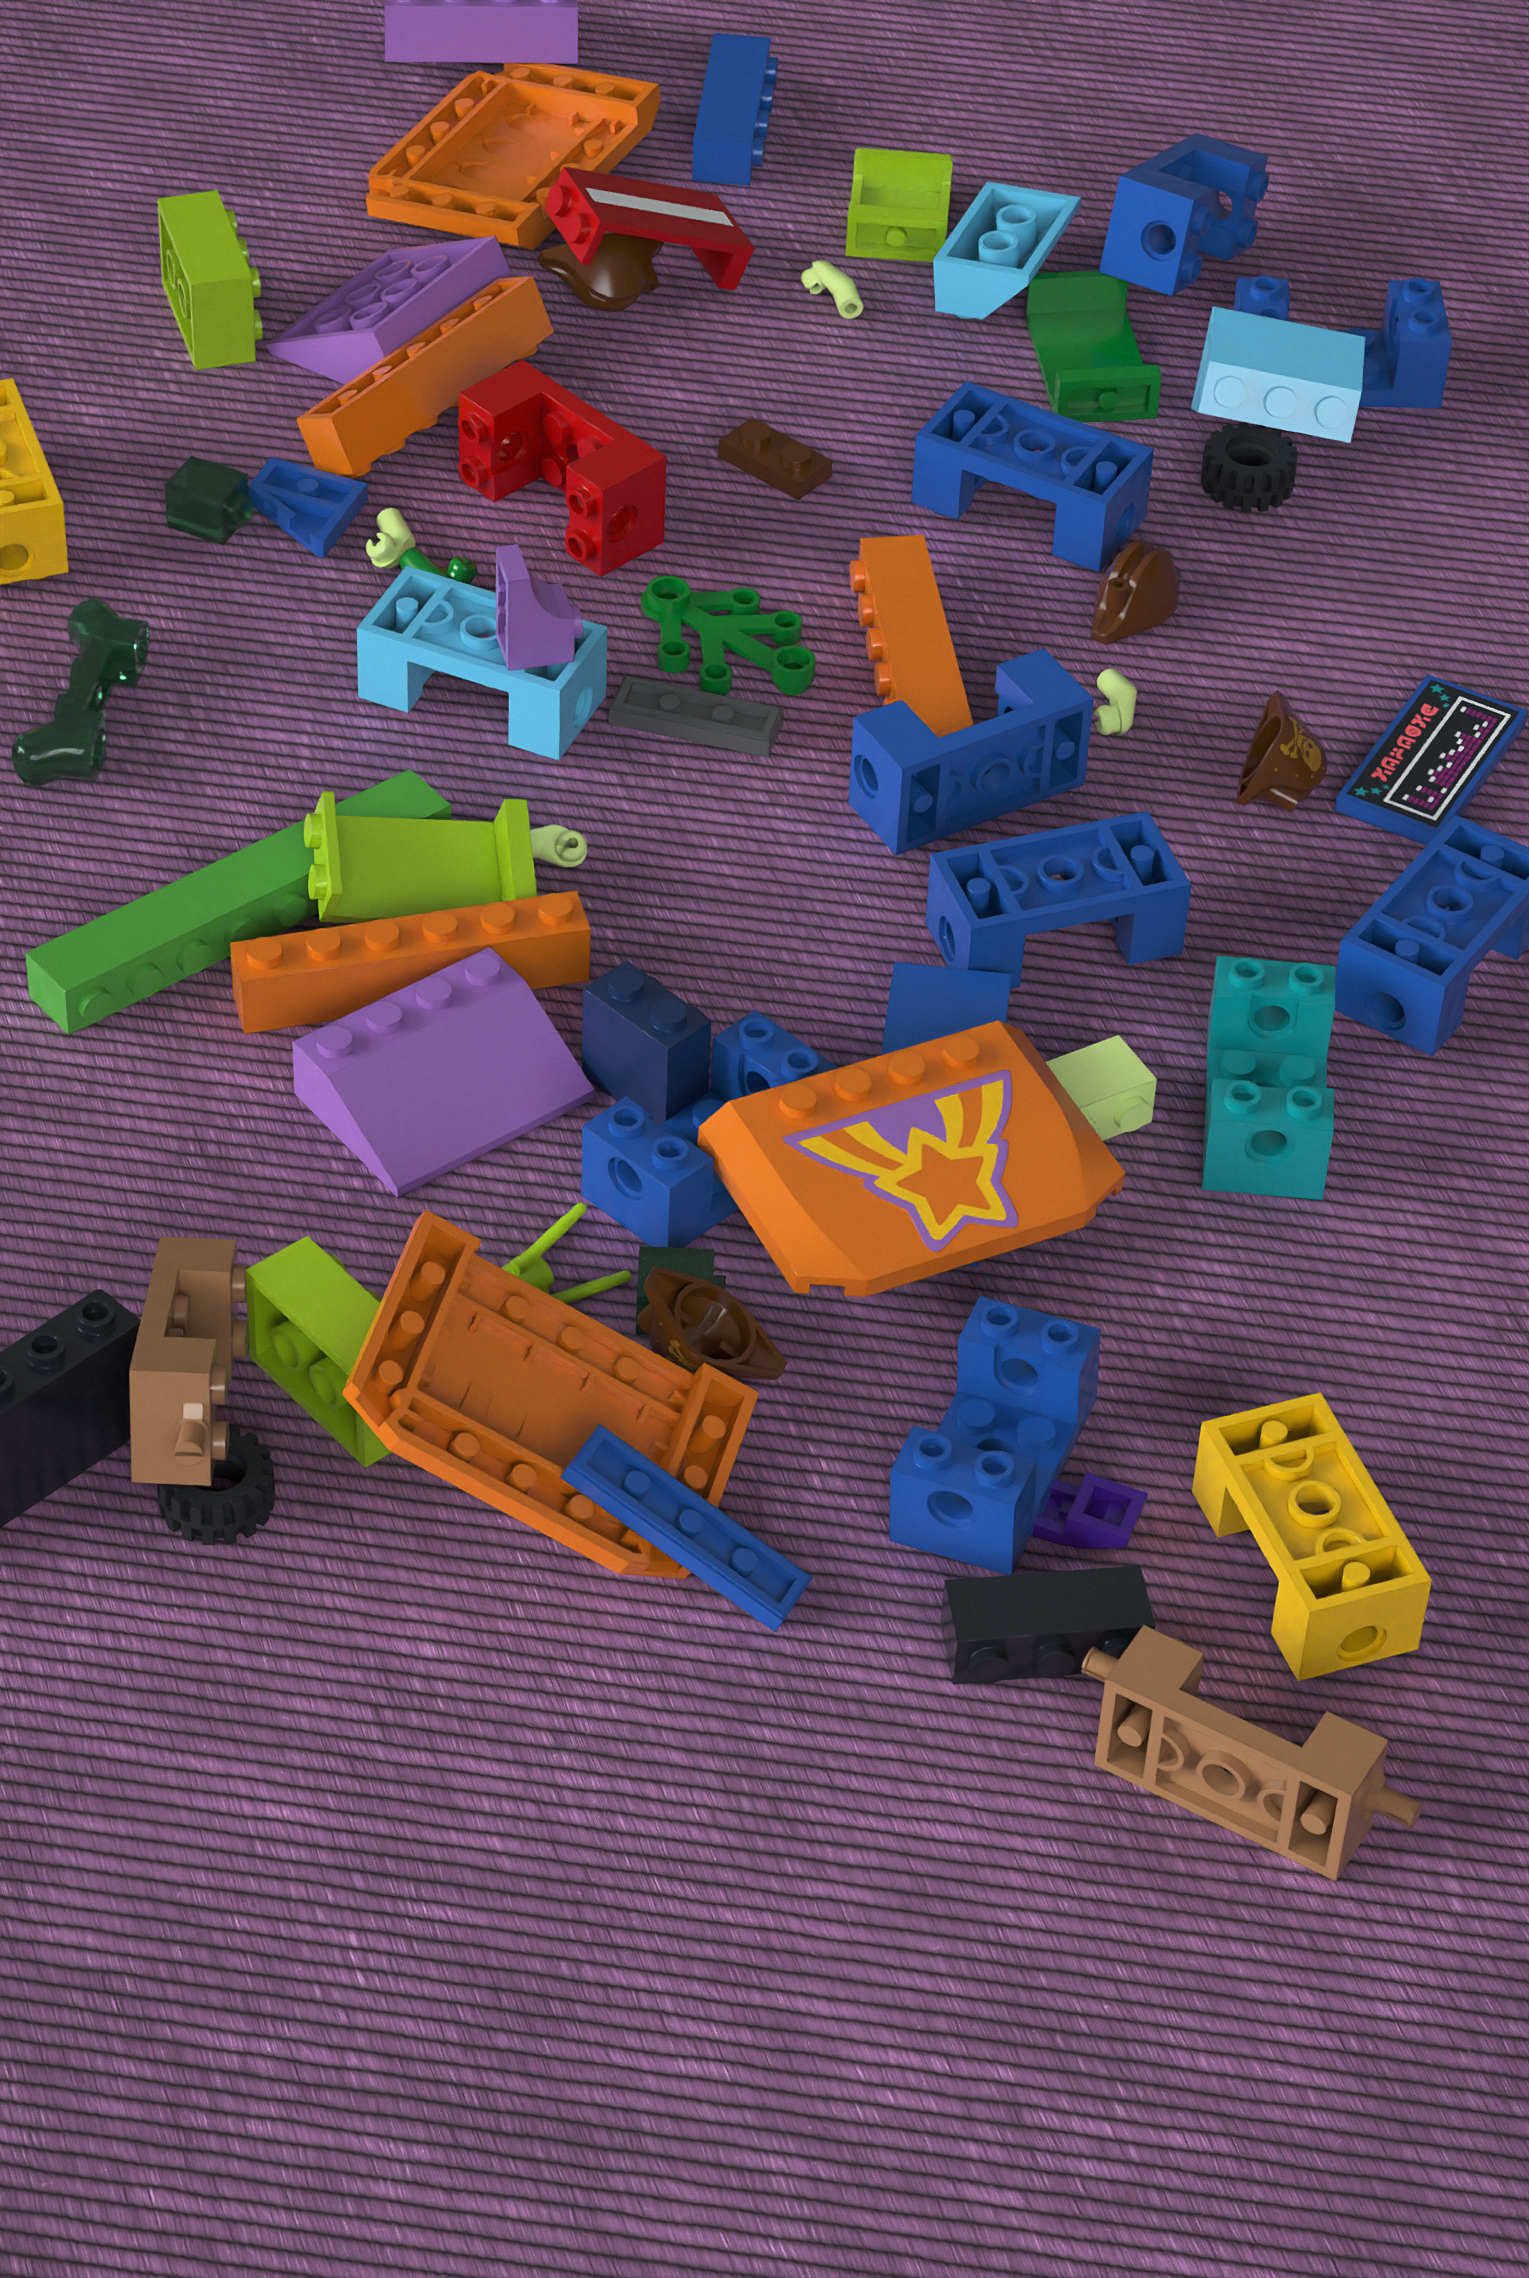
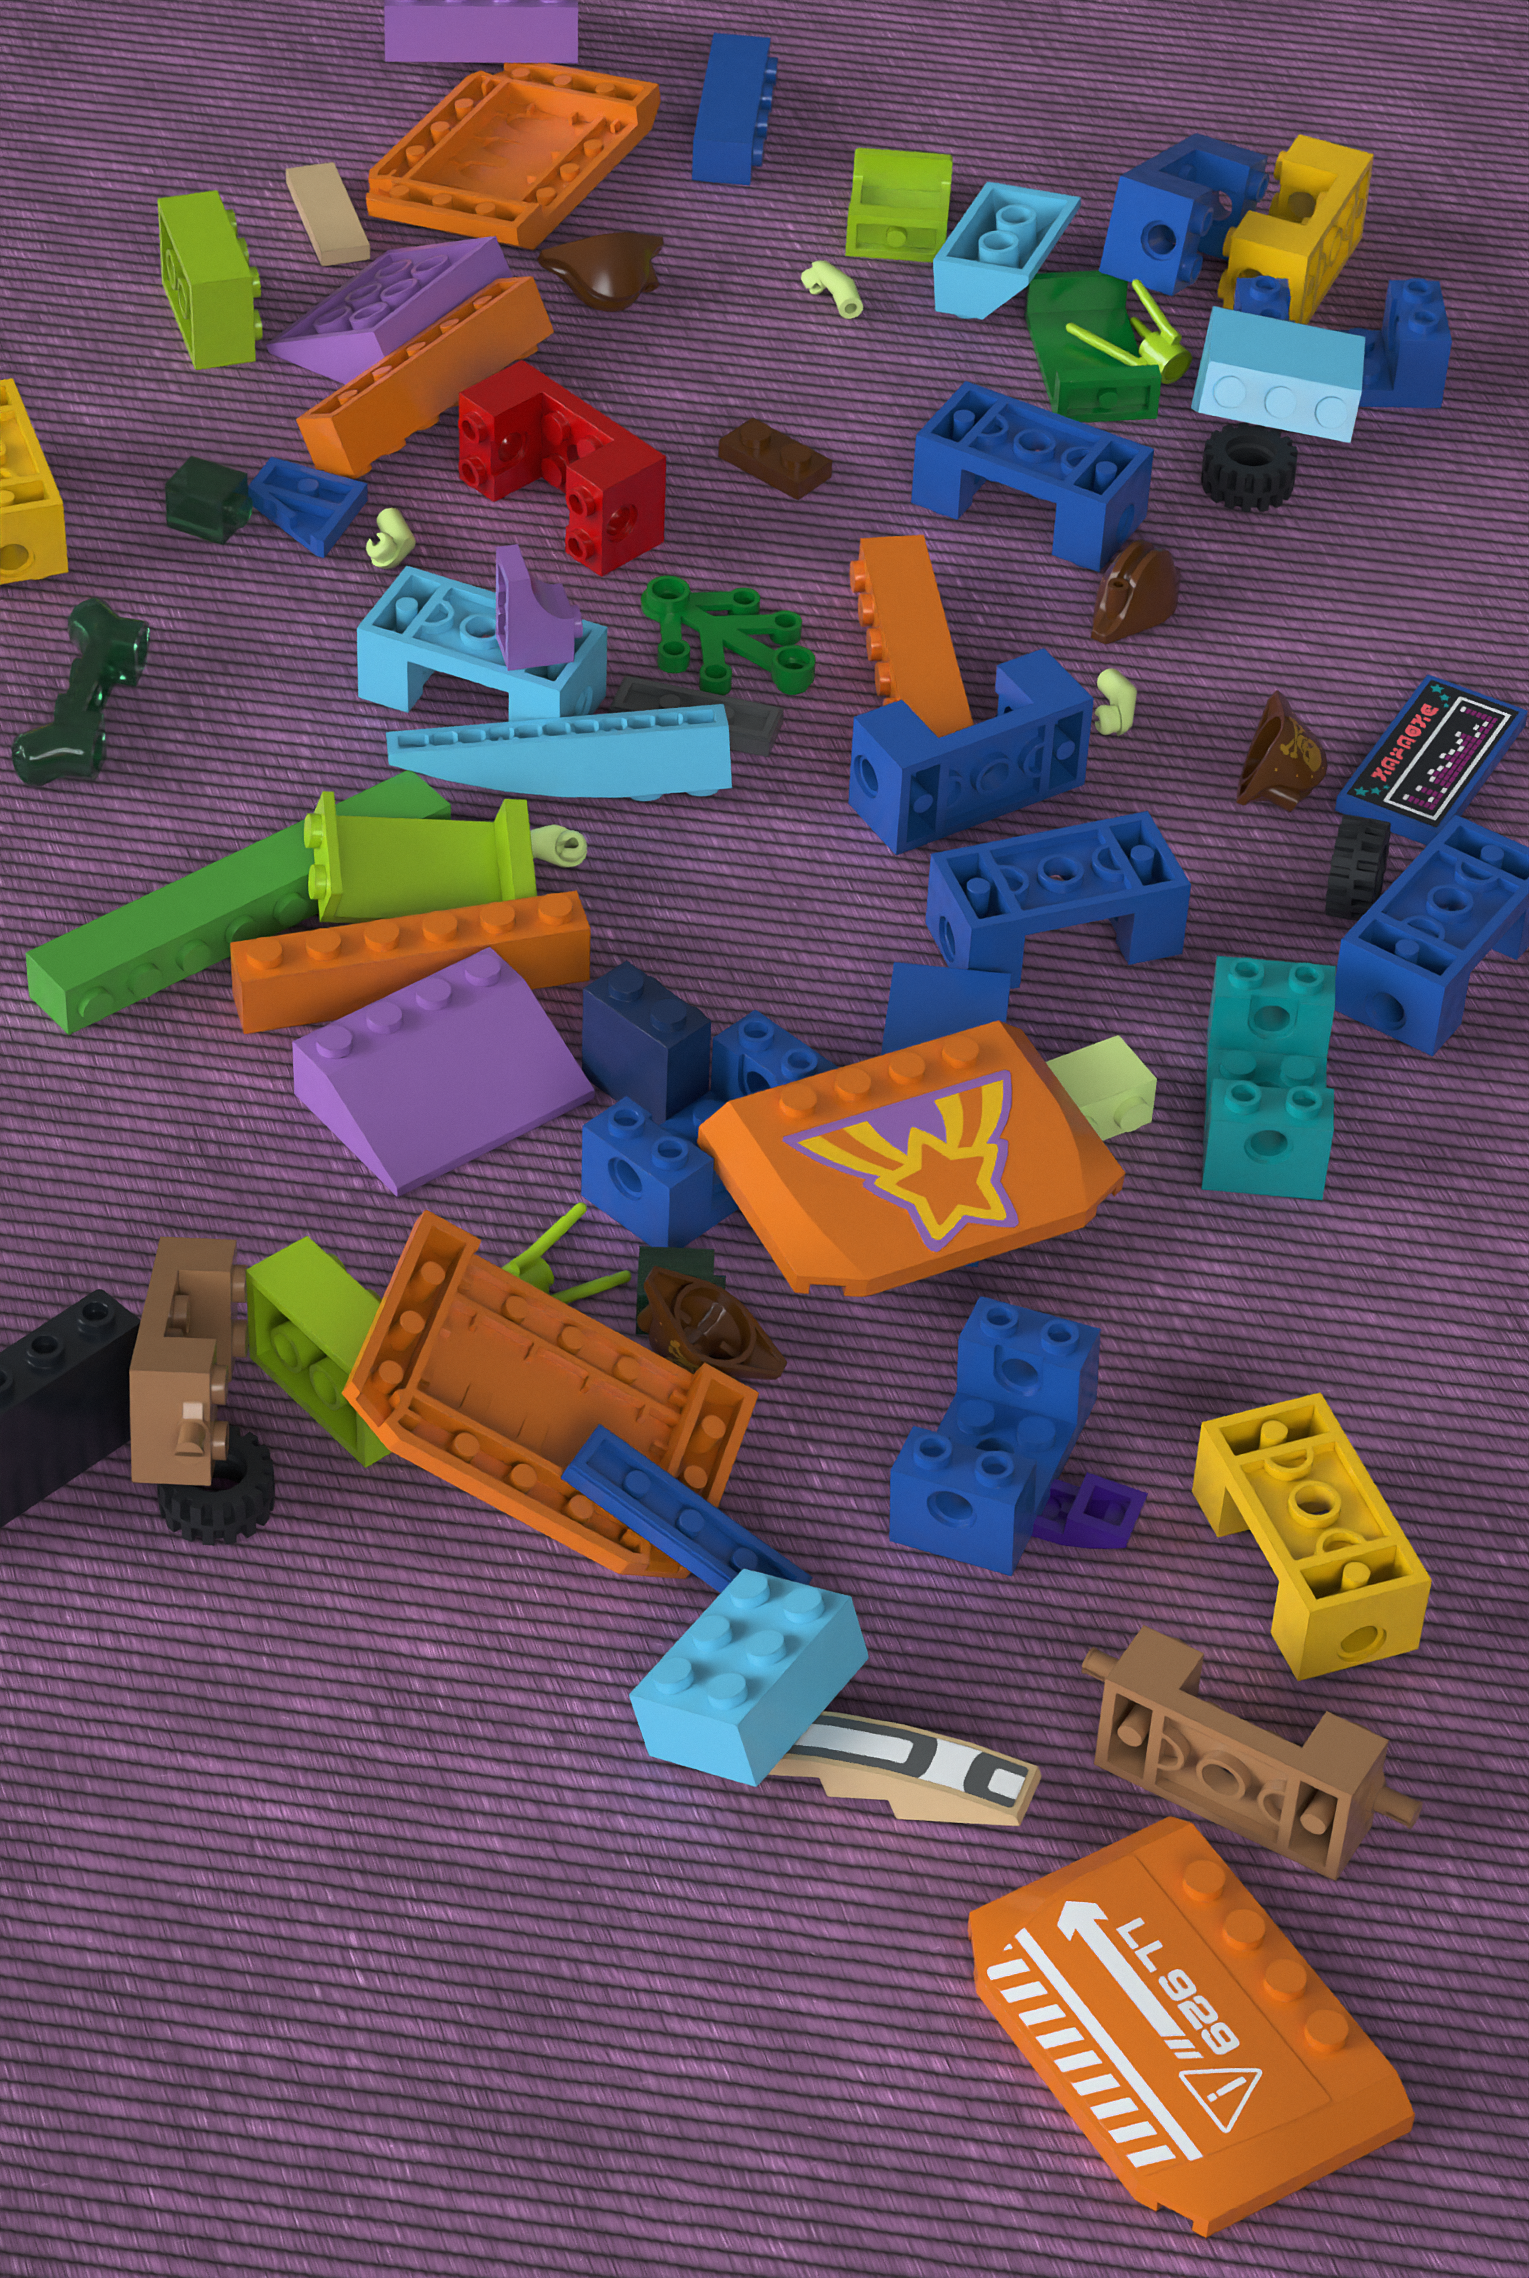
green arm [399,547,478,586] -> none
red panel [545,166,755,291] -> none
black brick [941,1565,1155,1684] -> none
none -> tan tile [286,162,370,266]
none -> medium azure slope [386,704,732,801]
none -> medium azure brick [629,1568,869,1787]
none -> slope [768,1711,1042,1826]
none -> orange slope [967,1816,1415,2238]
none -> lime plant [1066,279,1192,384]
none -> yellow plate [1218,134,1374,325]
none -> black tyre [1325,815,1391,921]

